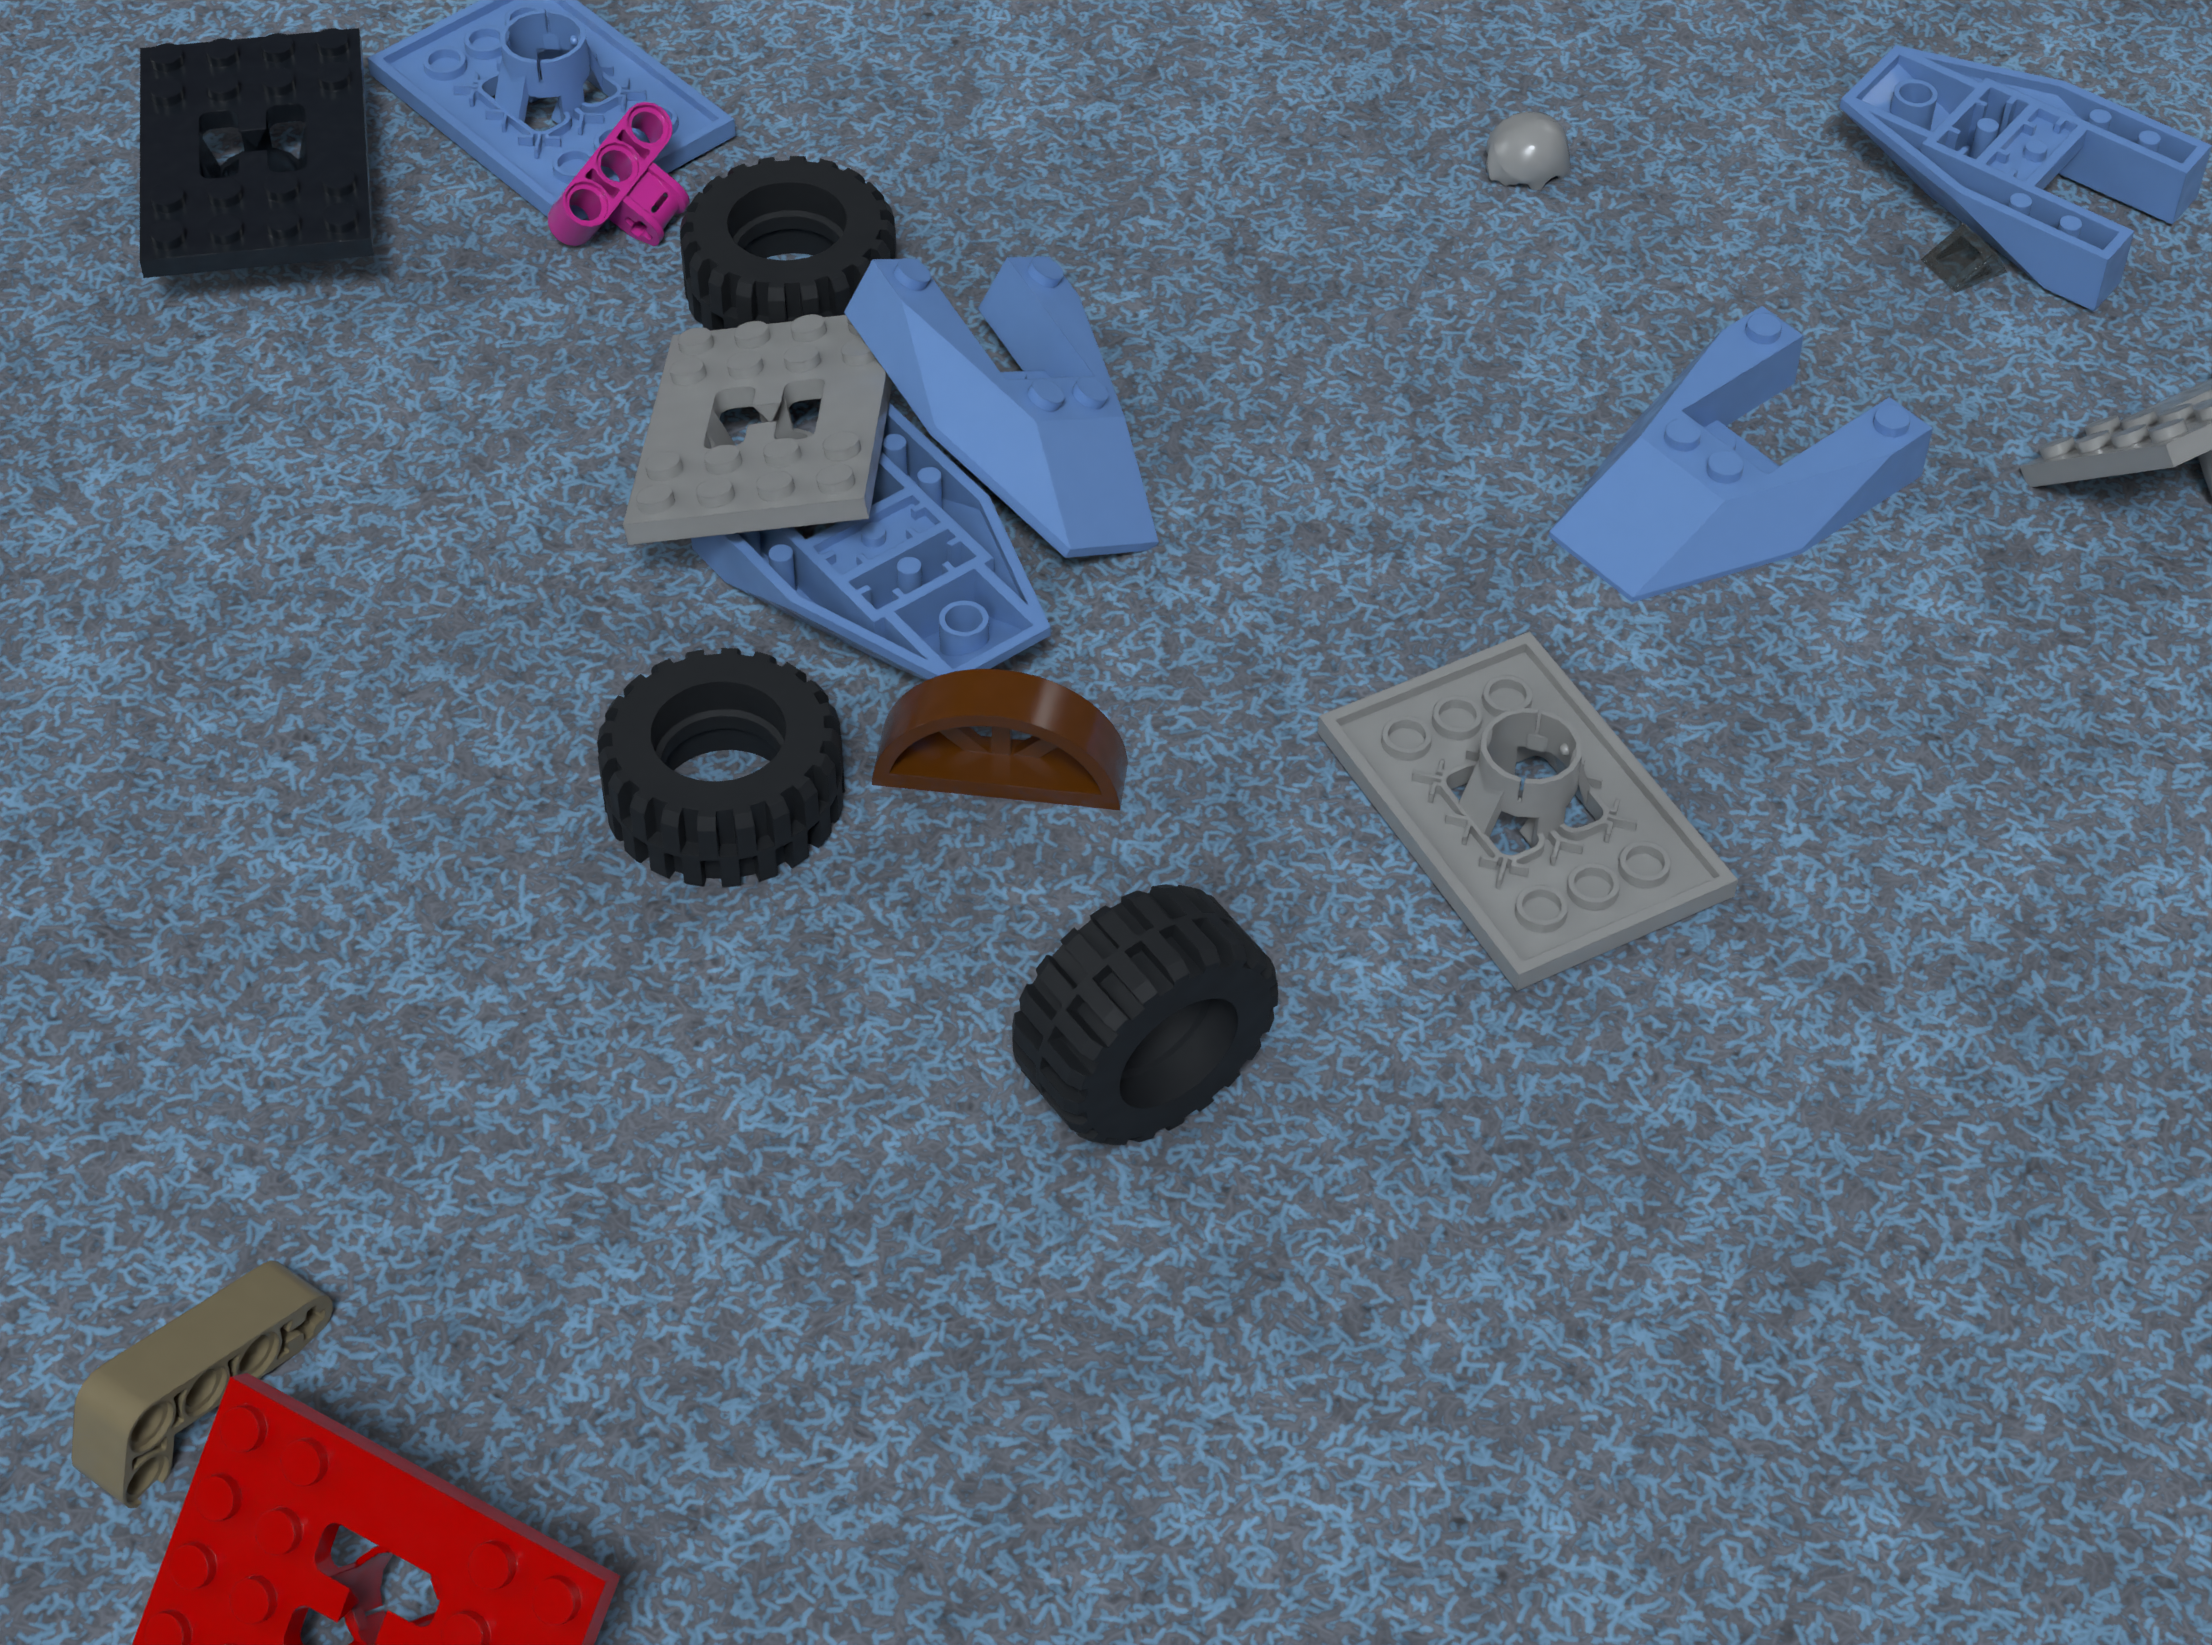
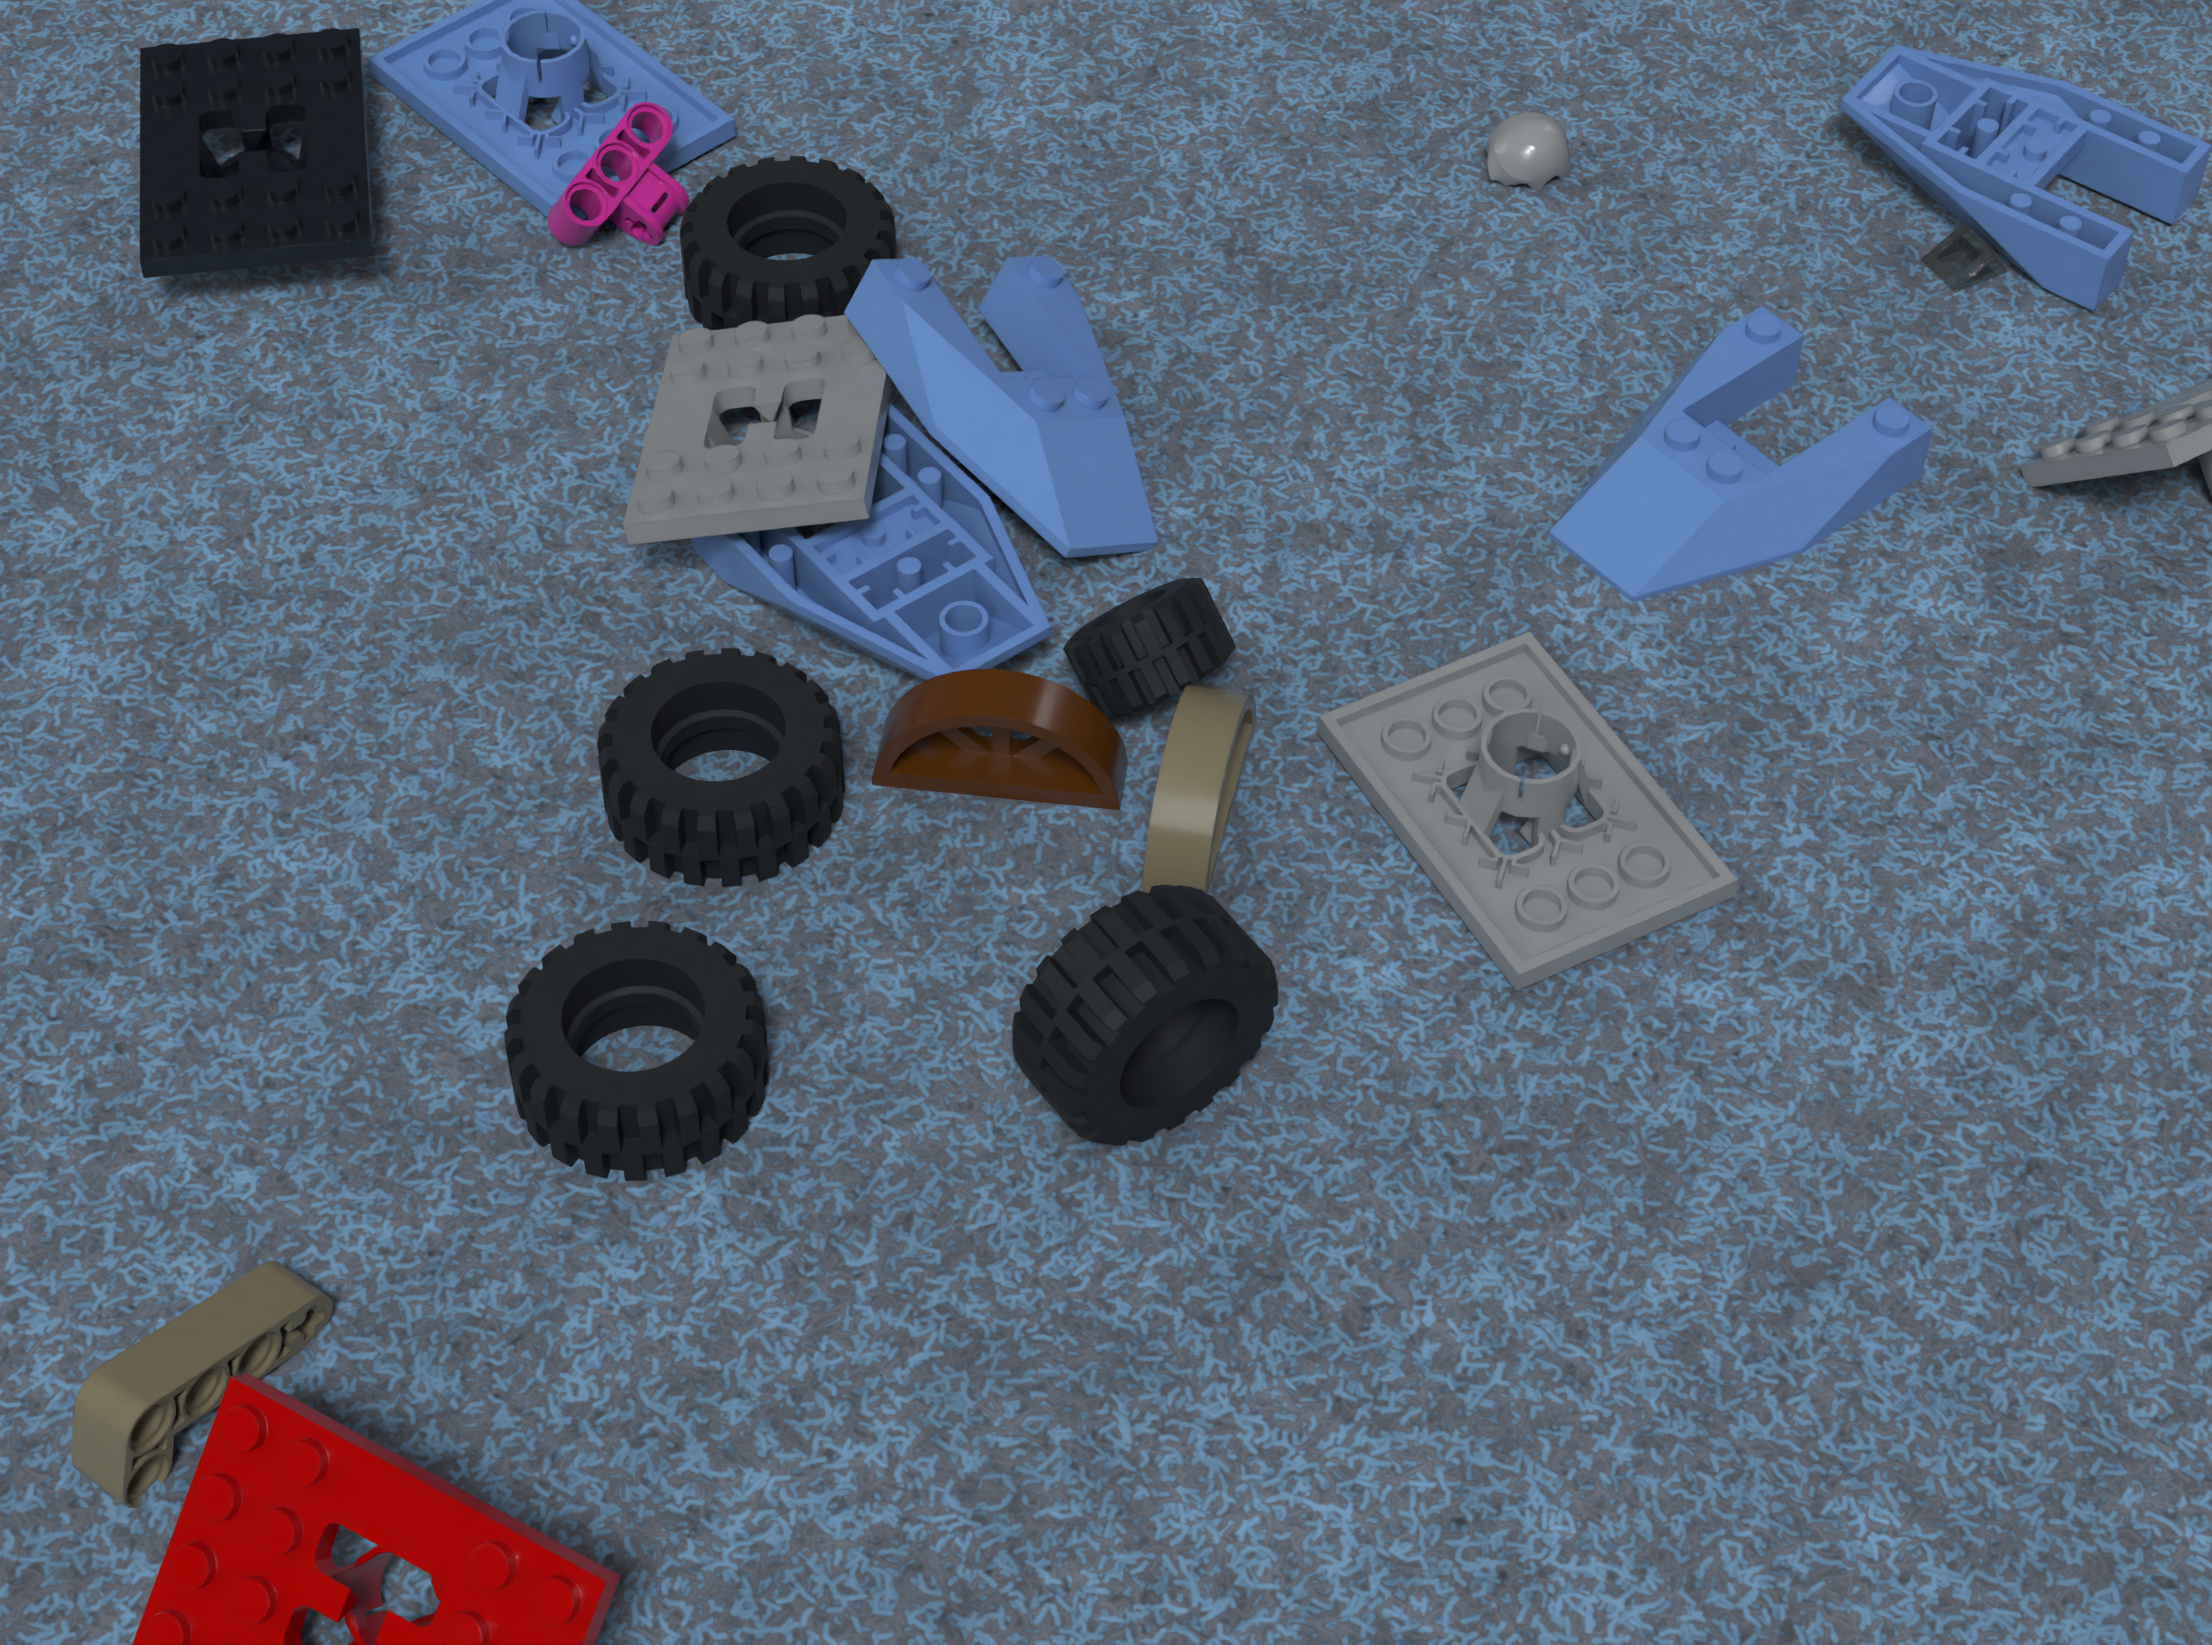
none -> black tyre [504,921,769,1181]
none -> black tyre [1063,578,1236,717]
none -> dark tan window [1141,684,1256,895]

